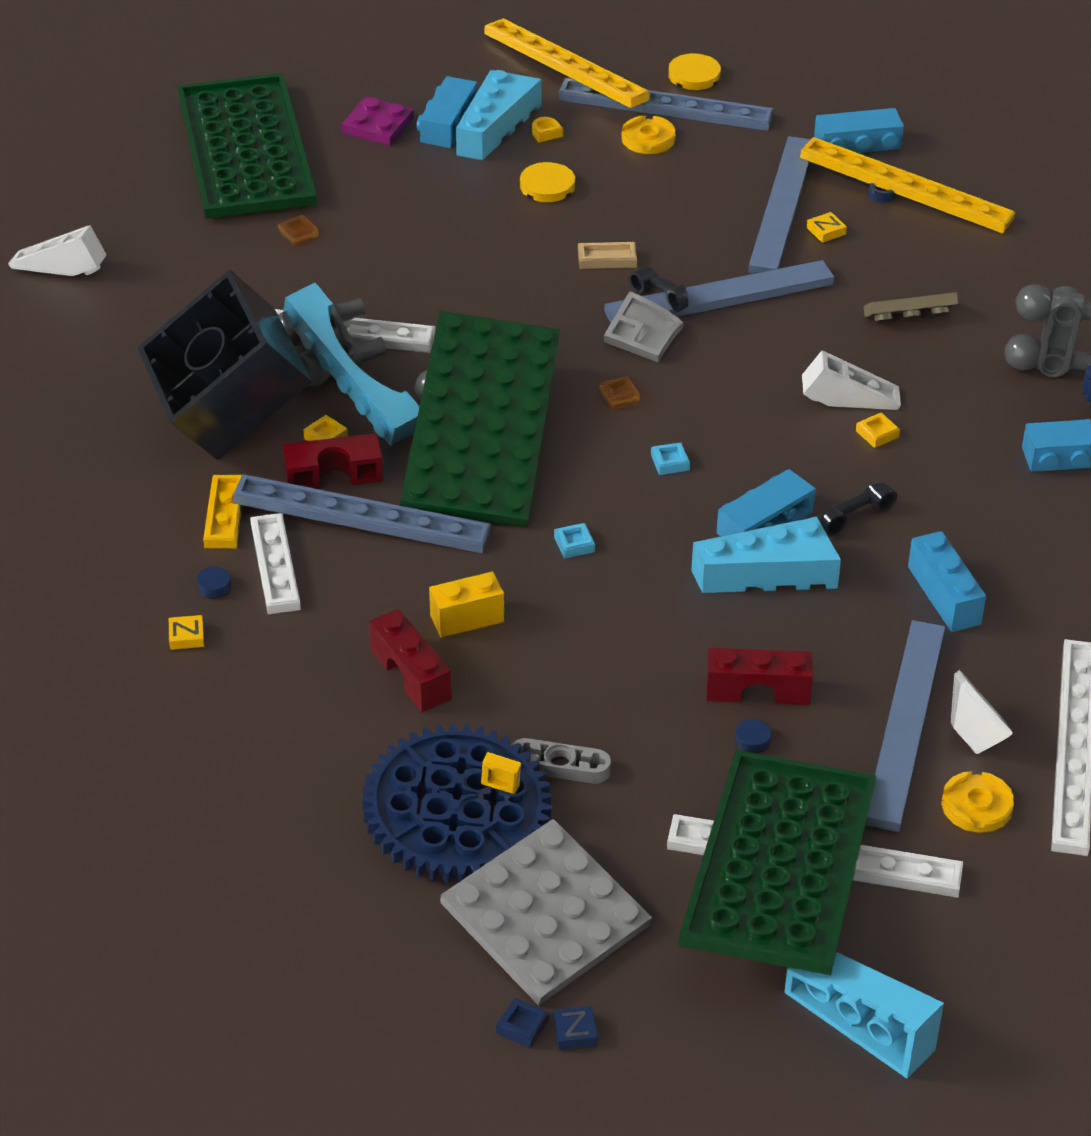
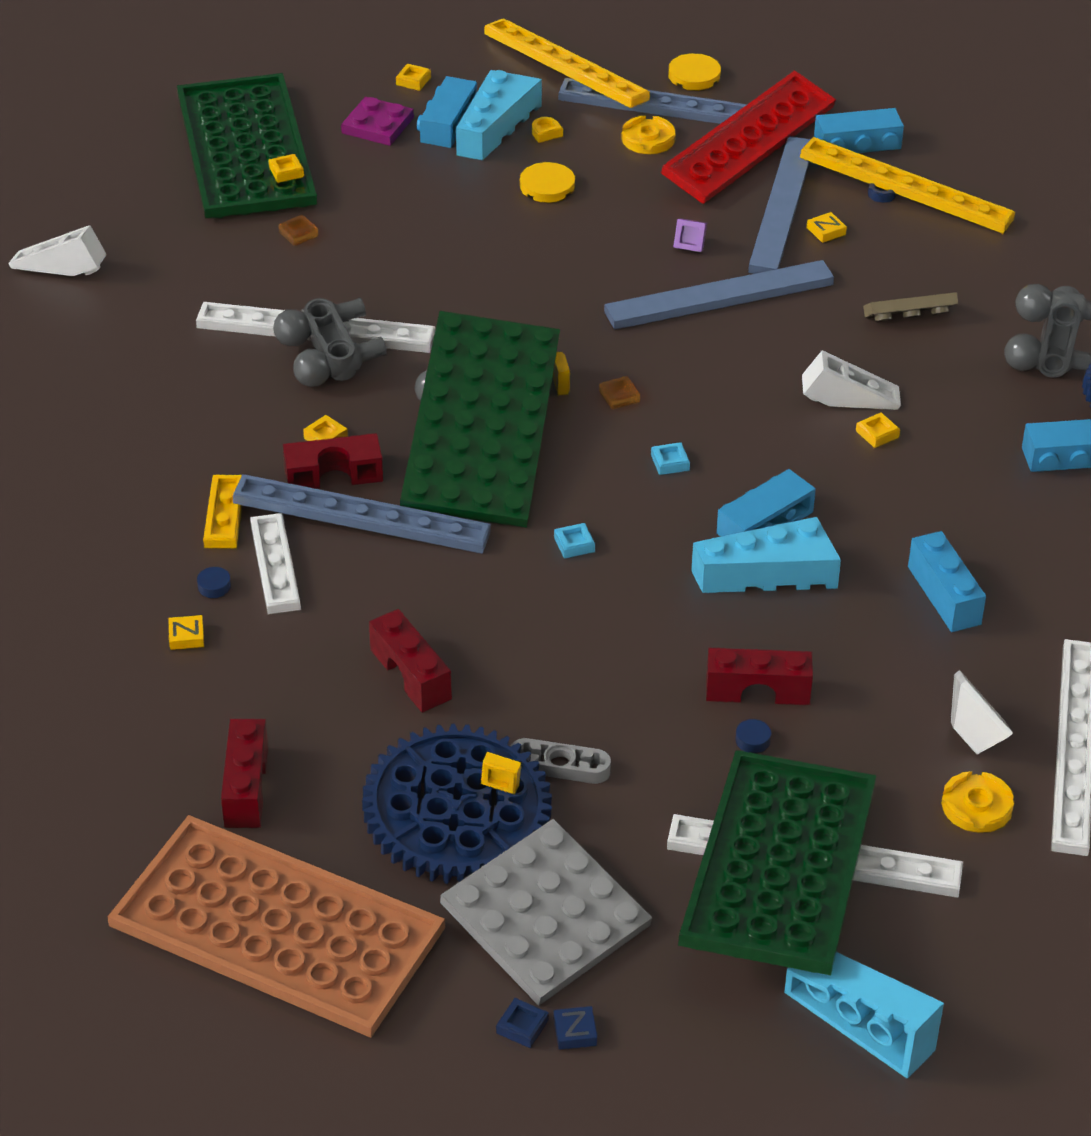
black brick [137,269,312,460] -> none
medium azure arch [282,283,419,446] -> none
yellow brick [429,571,504,638] -> none
tan tile [578,242,637,269] -> none
light grey plate [604,291,683,363] -> none
black bar [629,267,689,312] -> none
black bar [821,483,898,536] -> none
sand blue tile [866,620,945,832] -> none
none -> nougat plate [108,815,445,1038]
none -> dark red arch [221,719,268,828]
none -> yellow tile [269,154,304,183]
none -> yellow tile [396,64,431,91]
none -> yellow tile [552,352,570,395]
none -> red plate [661,70,836,204]
none -> medium lavender tile [673,218,707,252]

